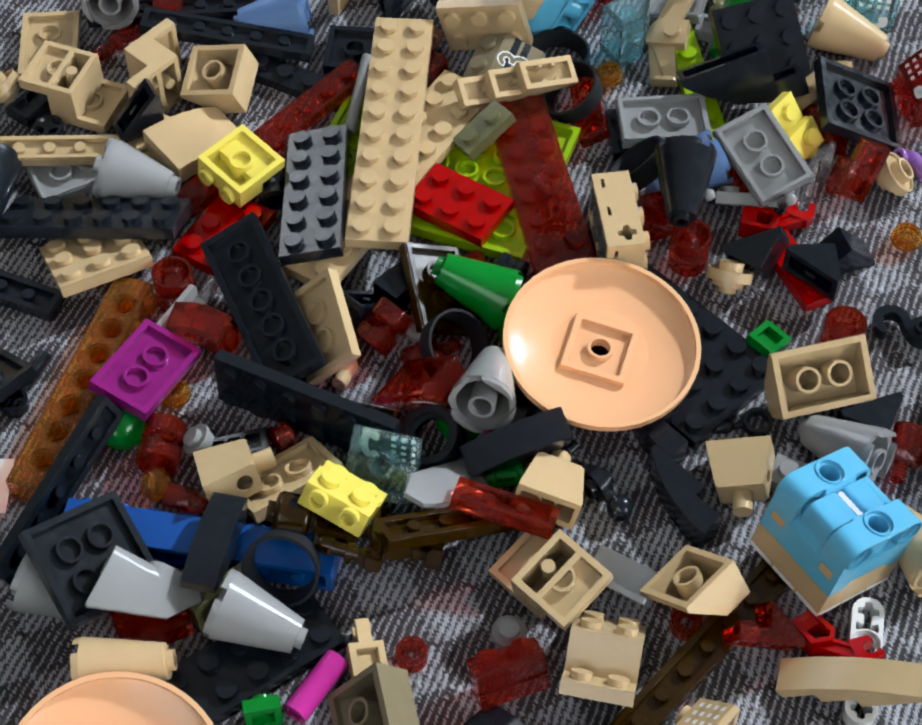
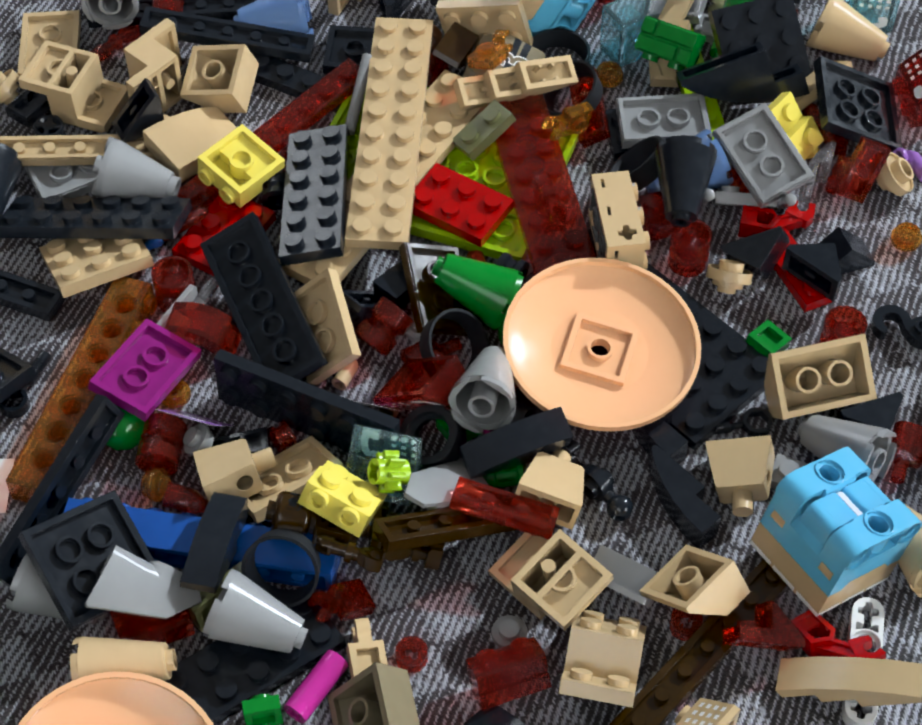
none -> clear red piece [145,207,209,250]
none -> medium lavender sticker [155,409,233,426]
none -> clear red plate [307,578,376,622]
none -> lime gear [367,450,411,493]
none -> dark brown slope [432,22,479,69]
none -> clear orange plate [466,29,513,70]
none -> clear orange plate [541,101,594,141]
none -> green brick [635,16,706,71]

